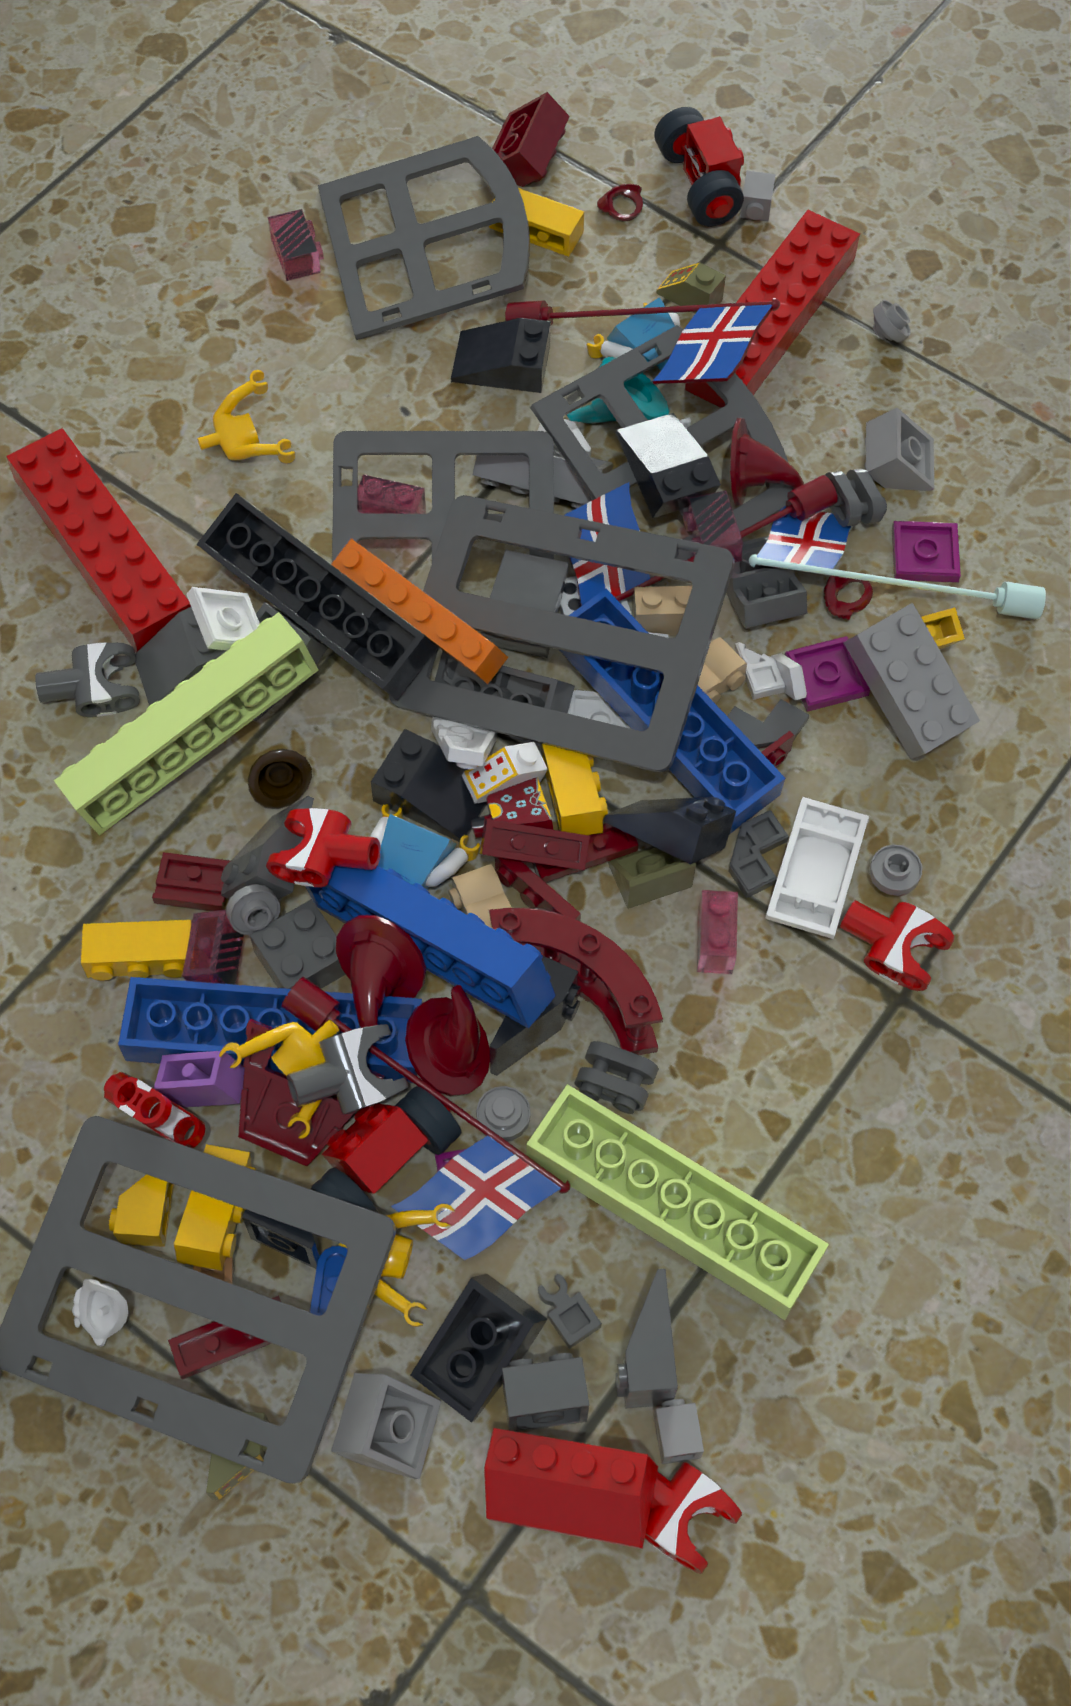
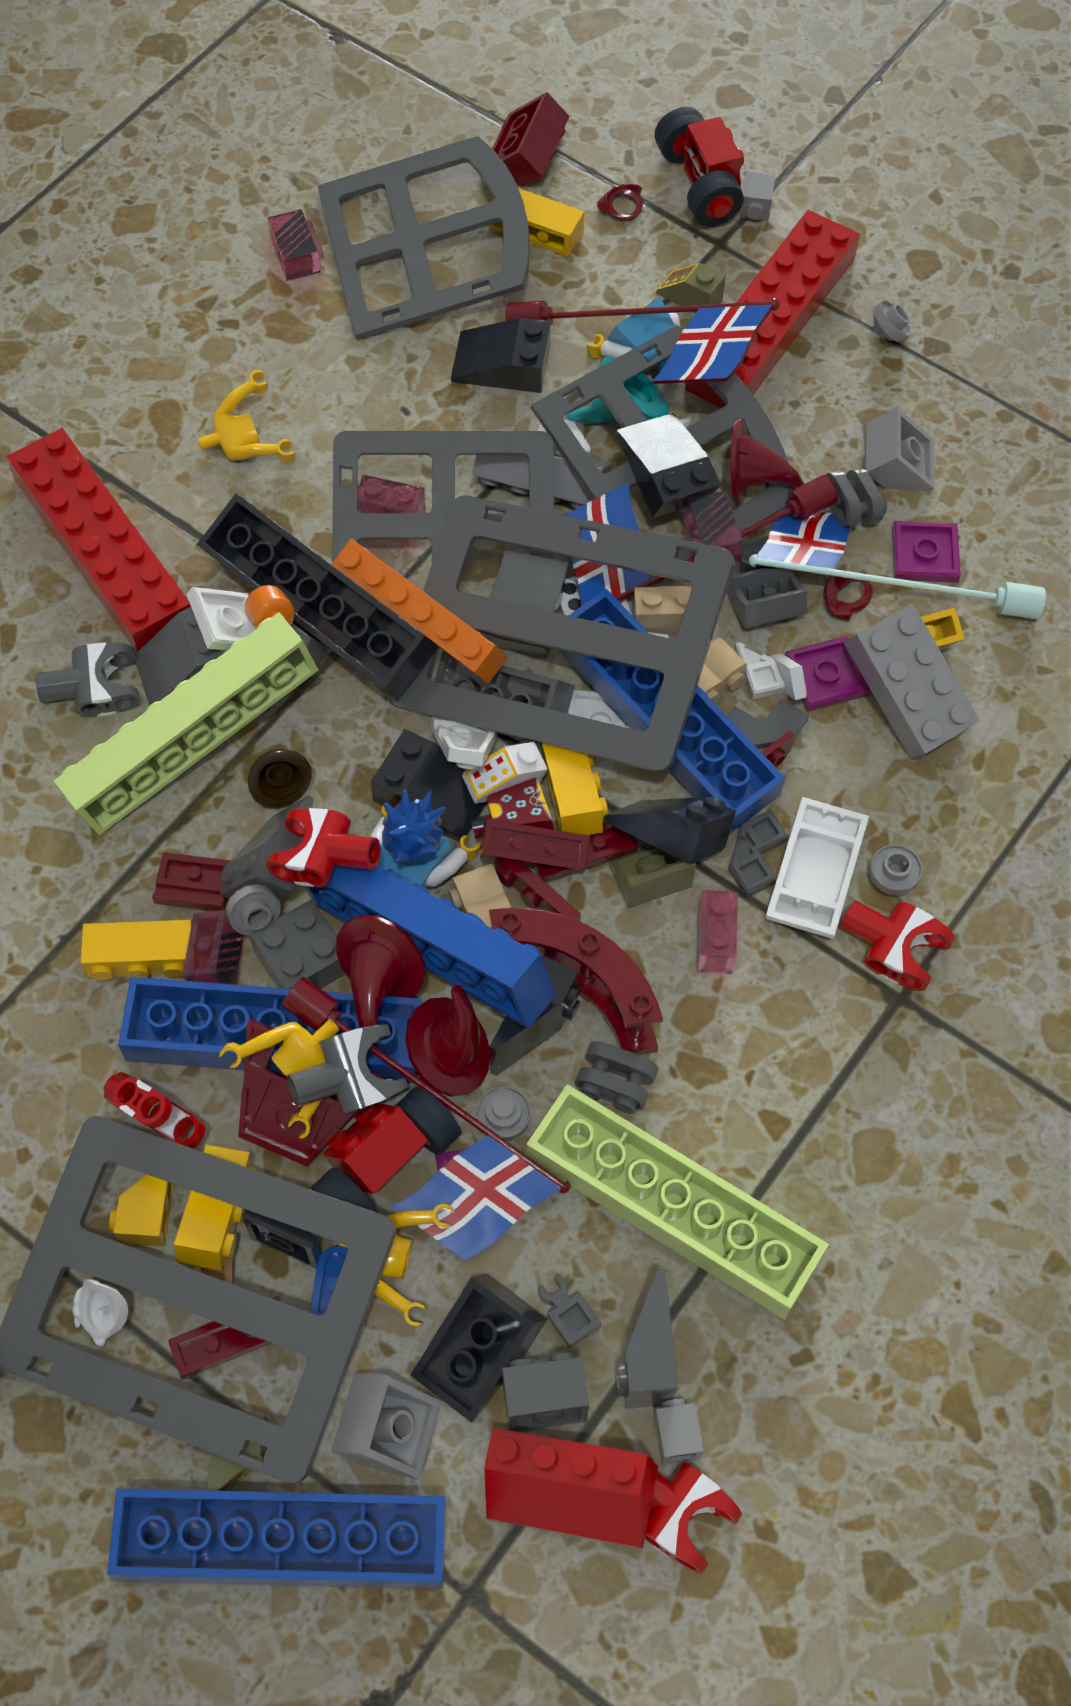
medium lavender brick [154,1051,245,1108] -> none
none -> blue brick [107,1489,447,1589]
none -> orange head [245,585,294,629]
none -> blue hair [382,789,446,863]

